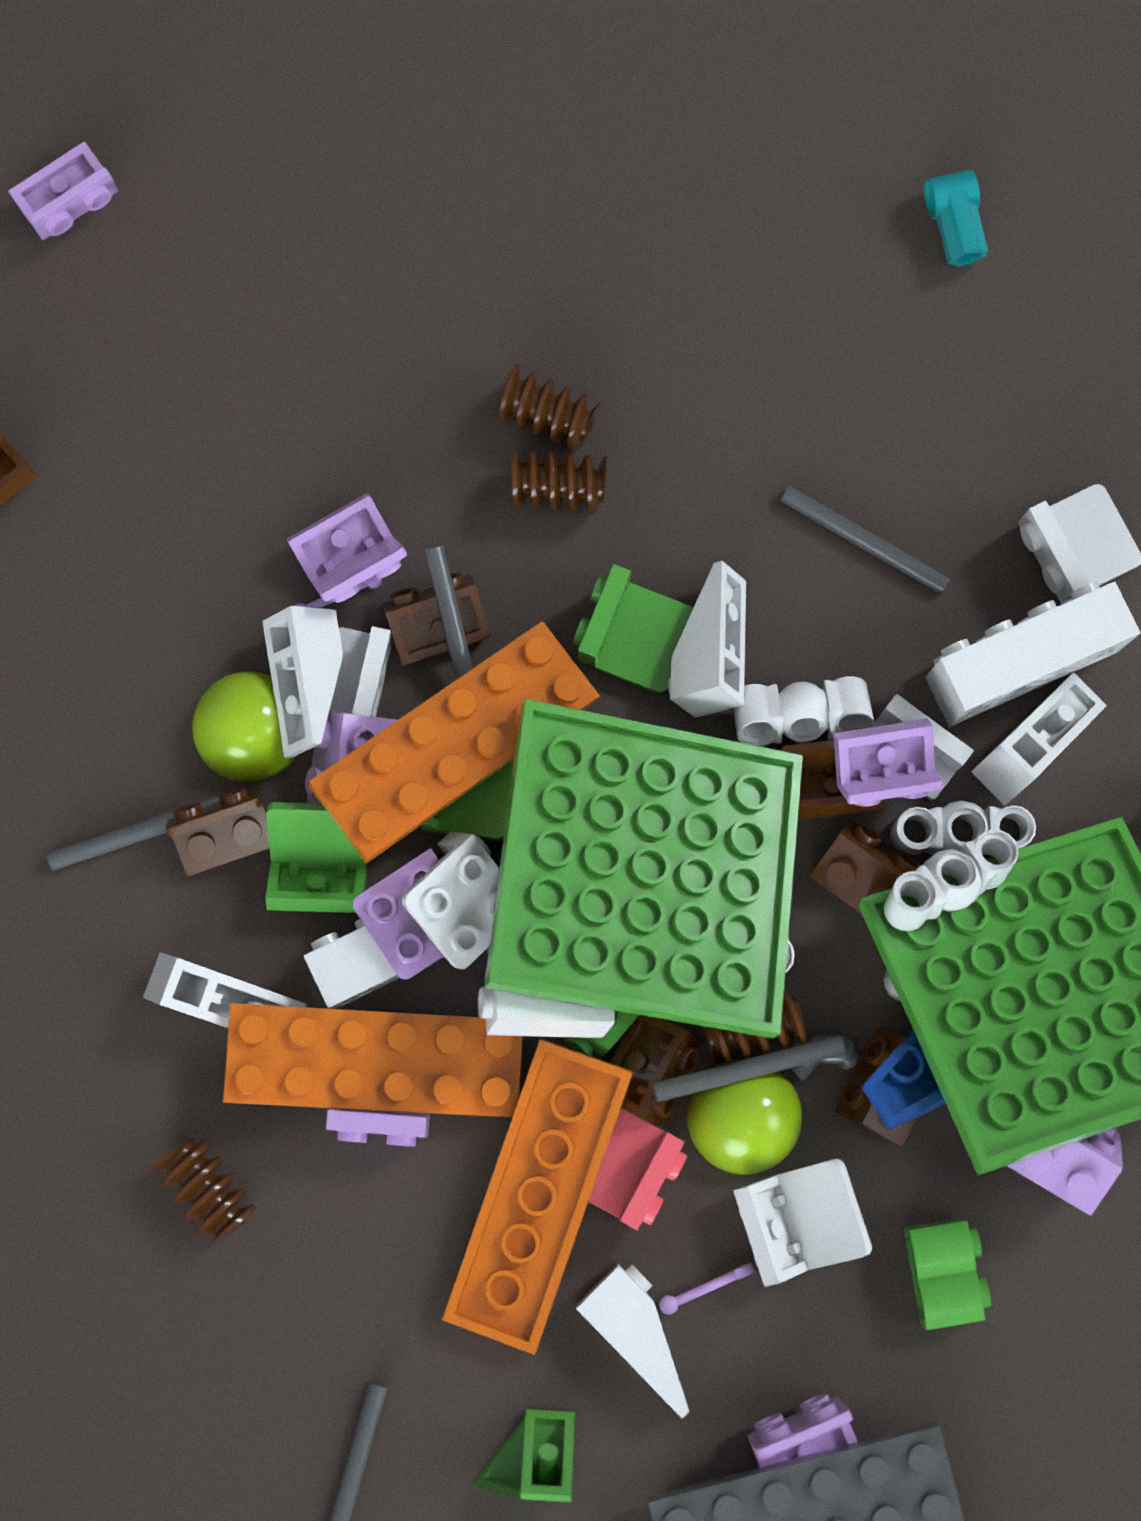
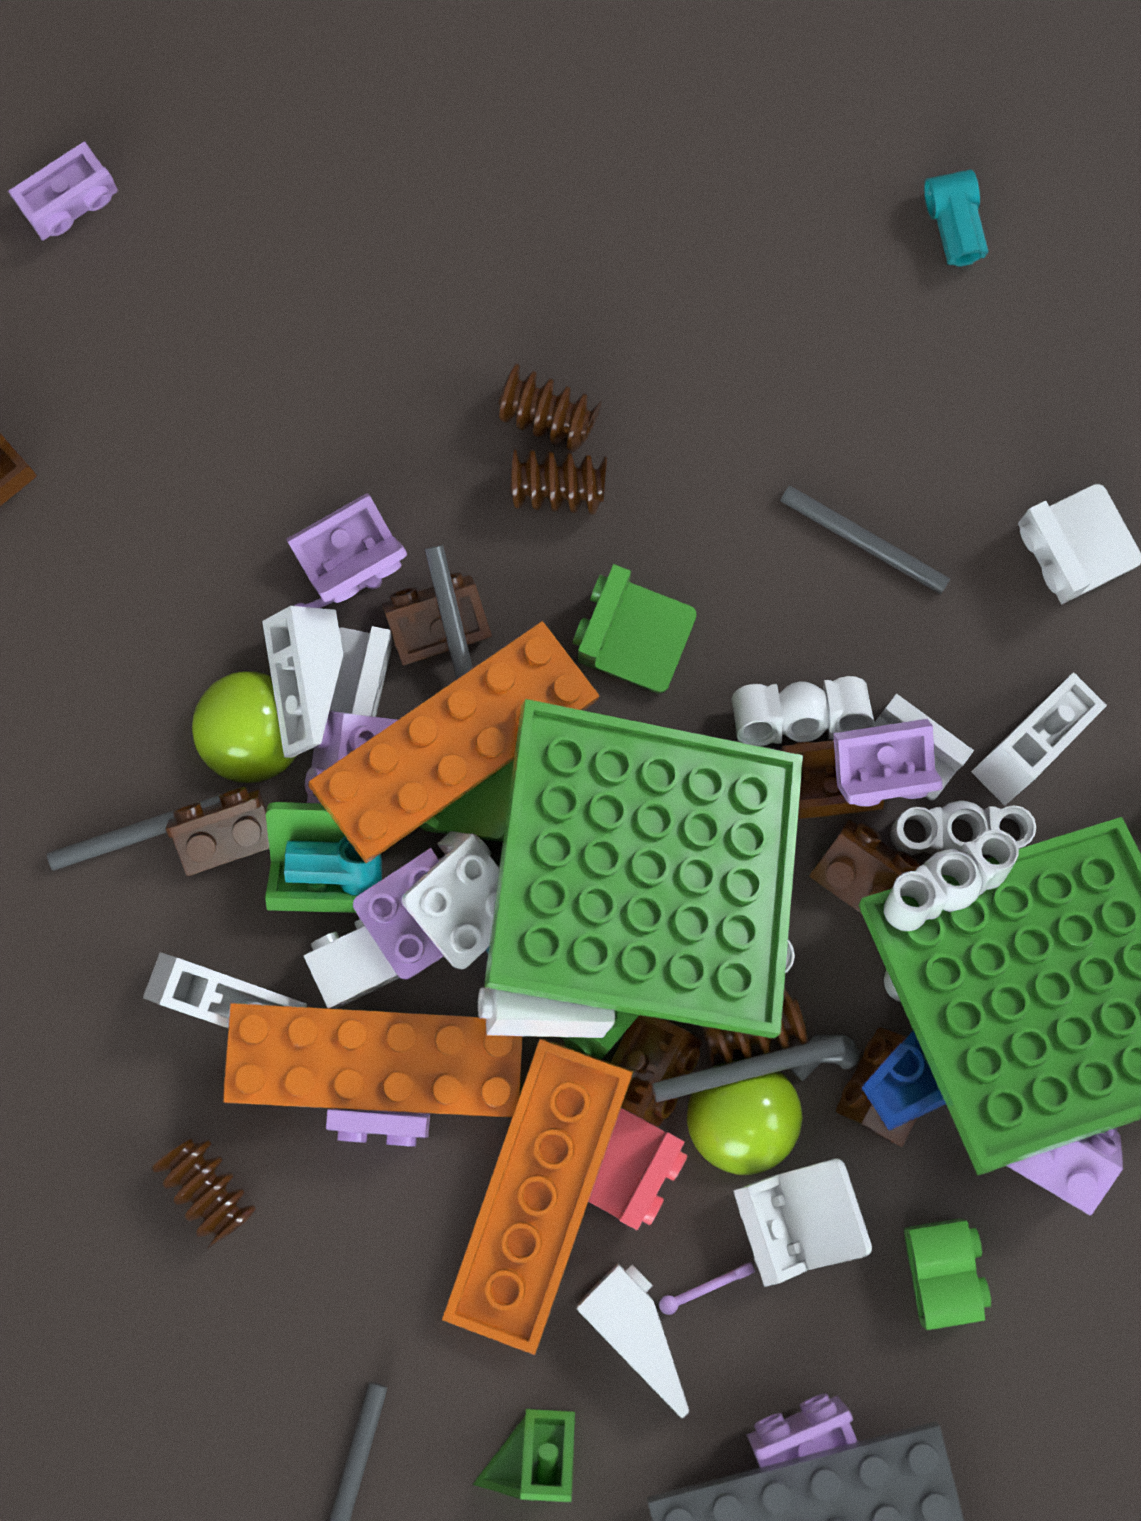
white slope [668,561,746,718] -> none
white brick [925,581,1141,728] -> none
none -> teal piece [284,836,382,896]

